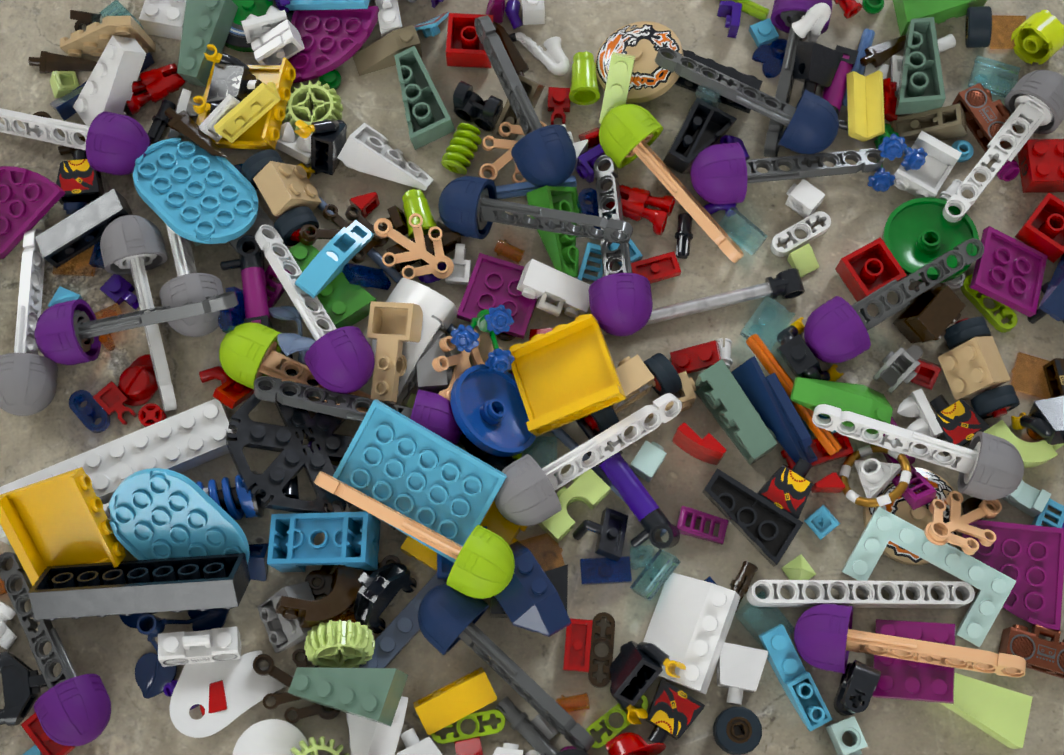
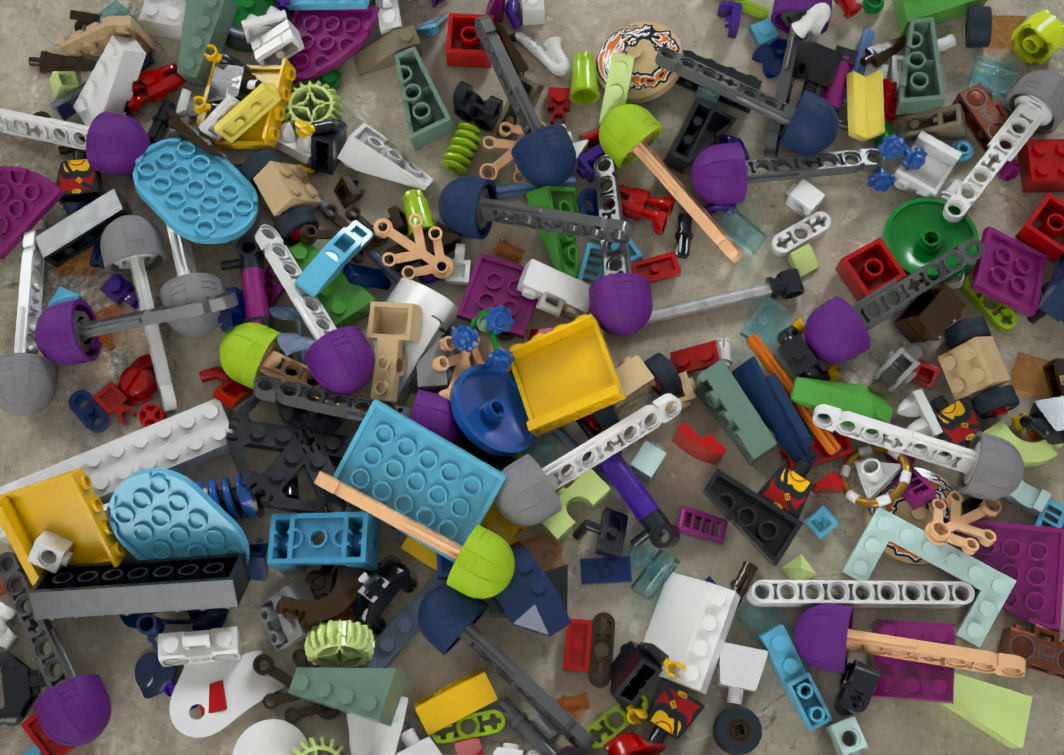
red slope [349,192,380,218] -> none
none -> white brick [27,529,74,574]
none -> dark brown tile [334,175,365,209]

